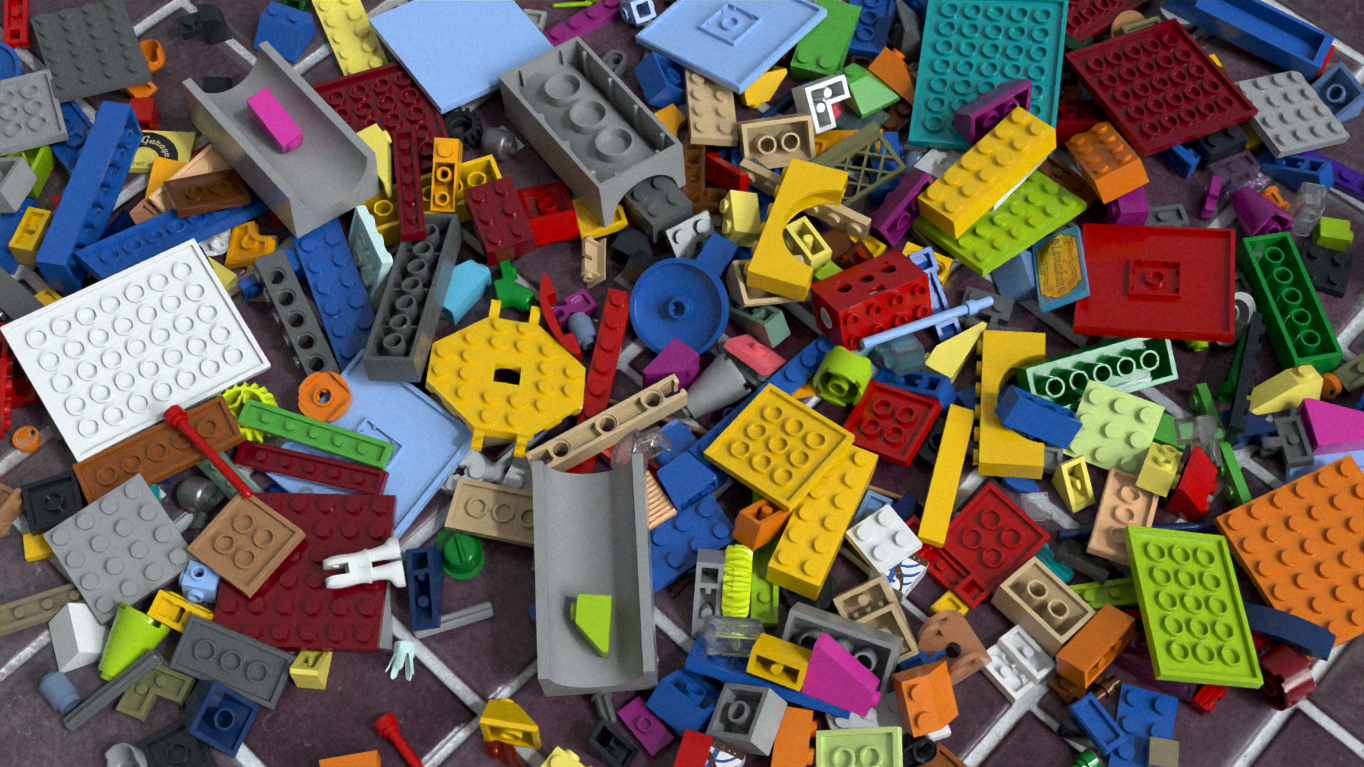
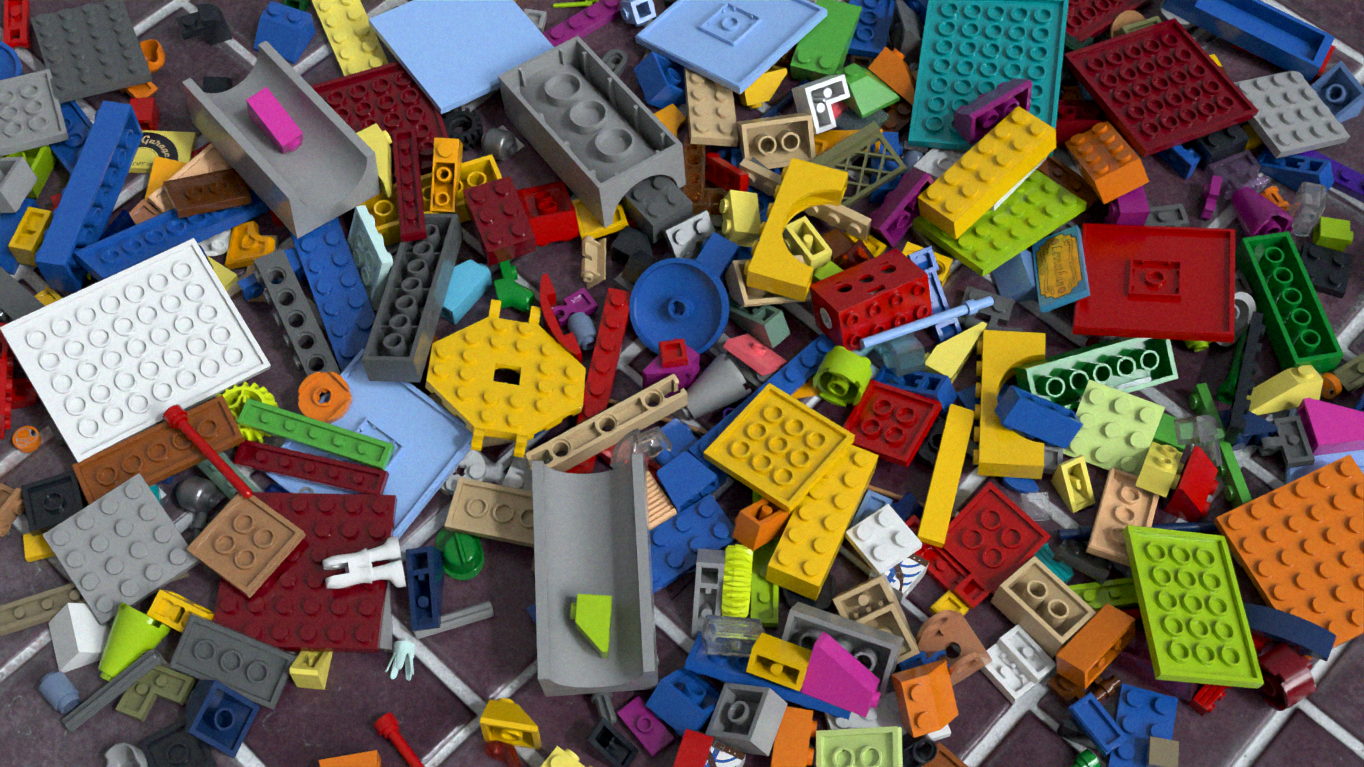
light blue brick [179,560,221,604] -> none
none -> red tile [658,339,688,369]

